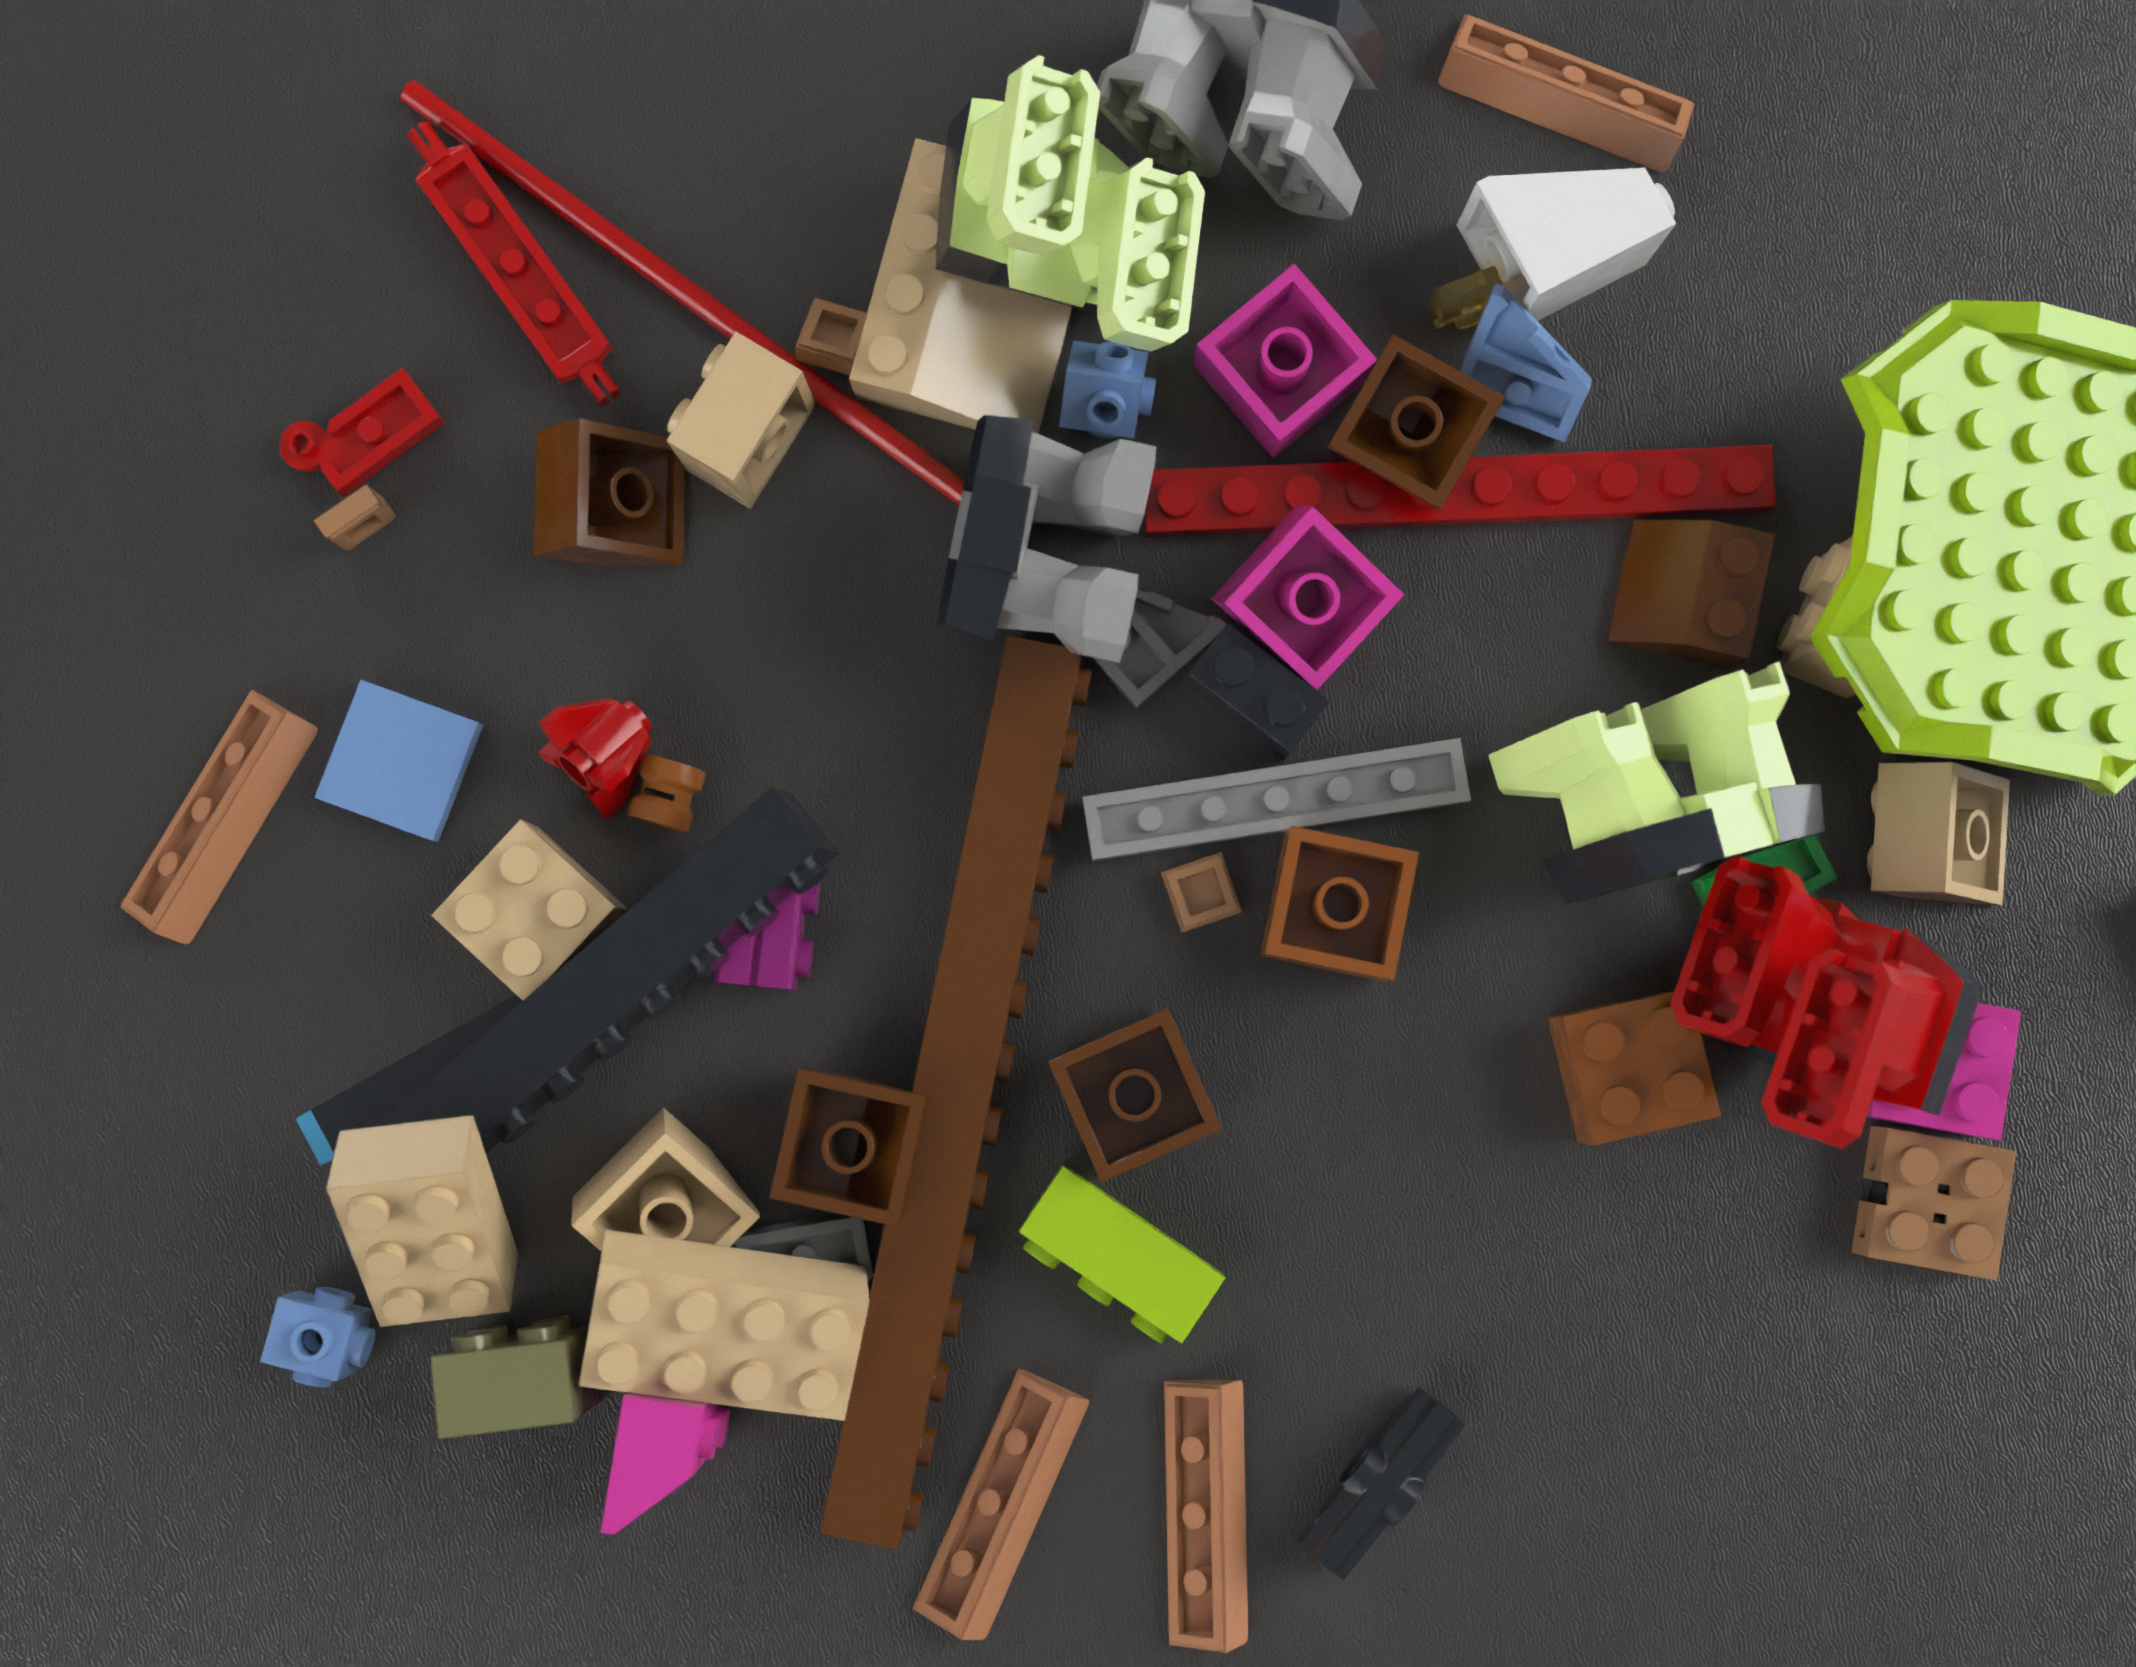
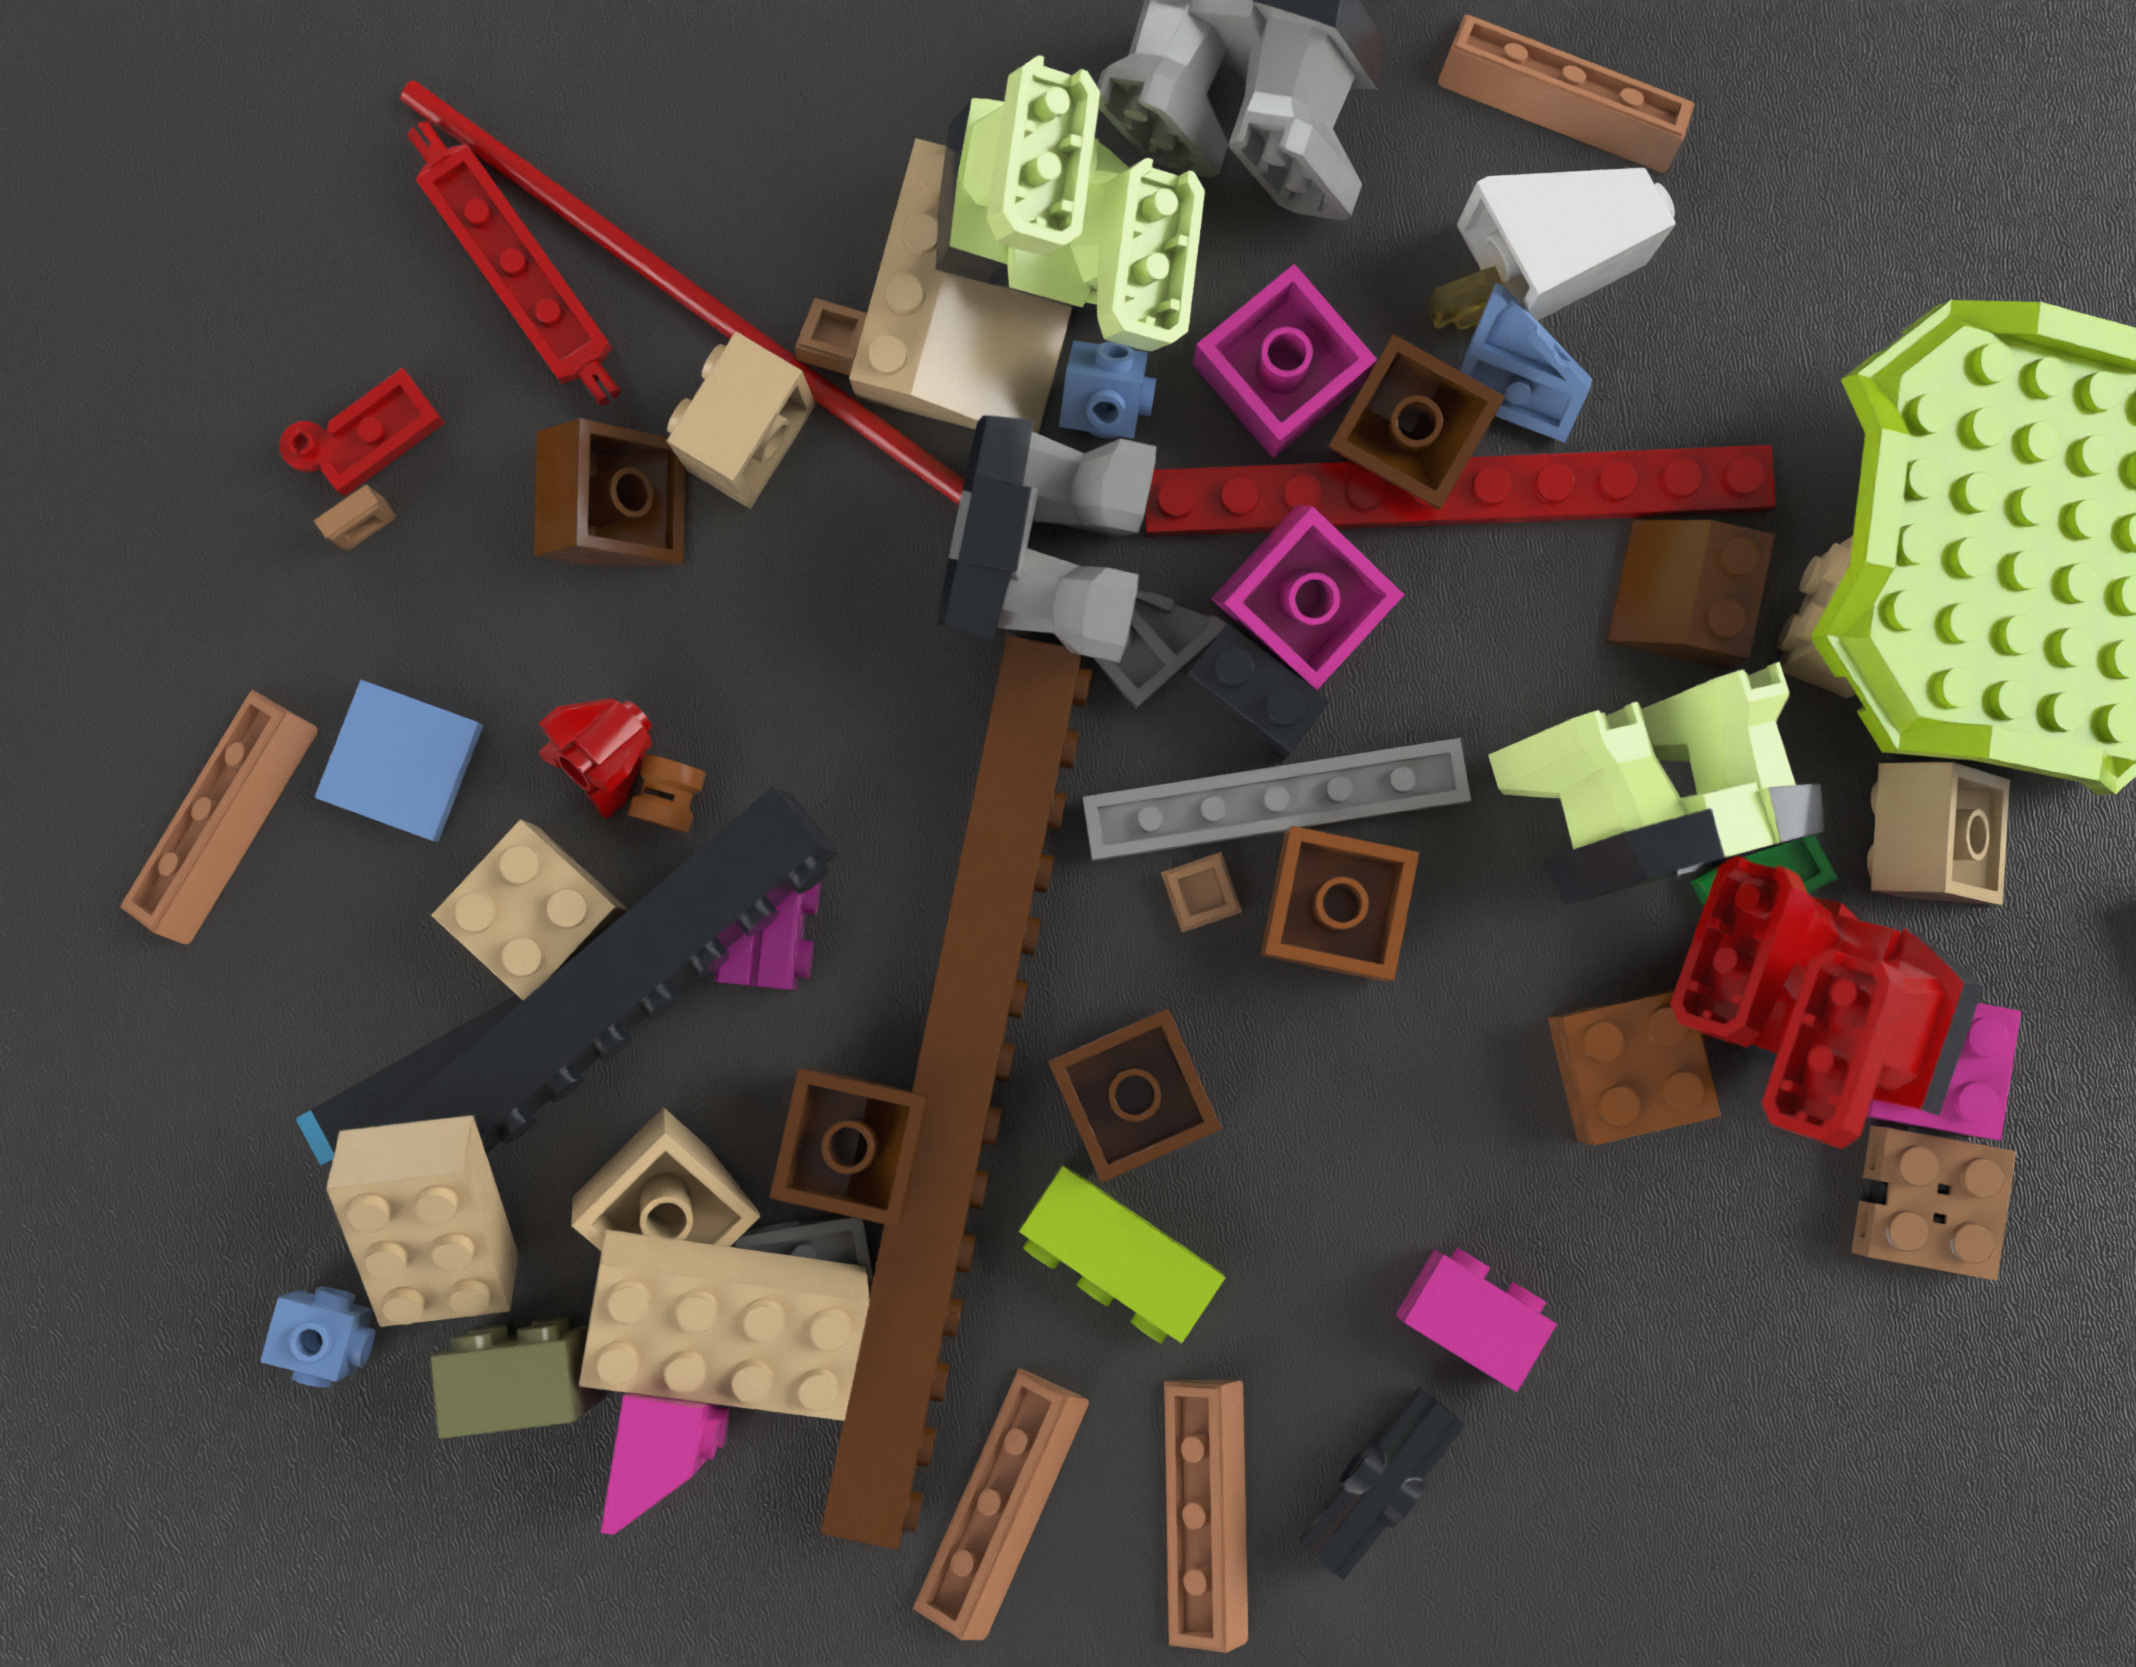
none -> dark pink brick [1395,1248,1557,1392]

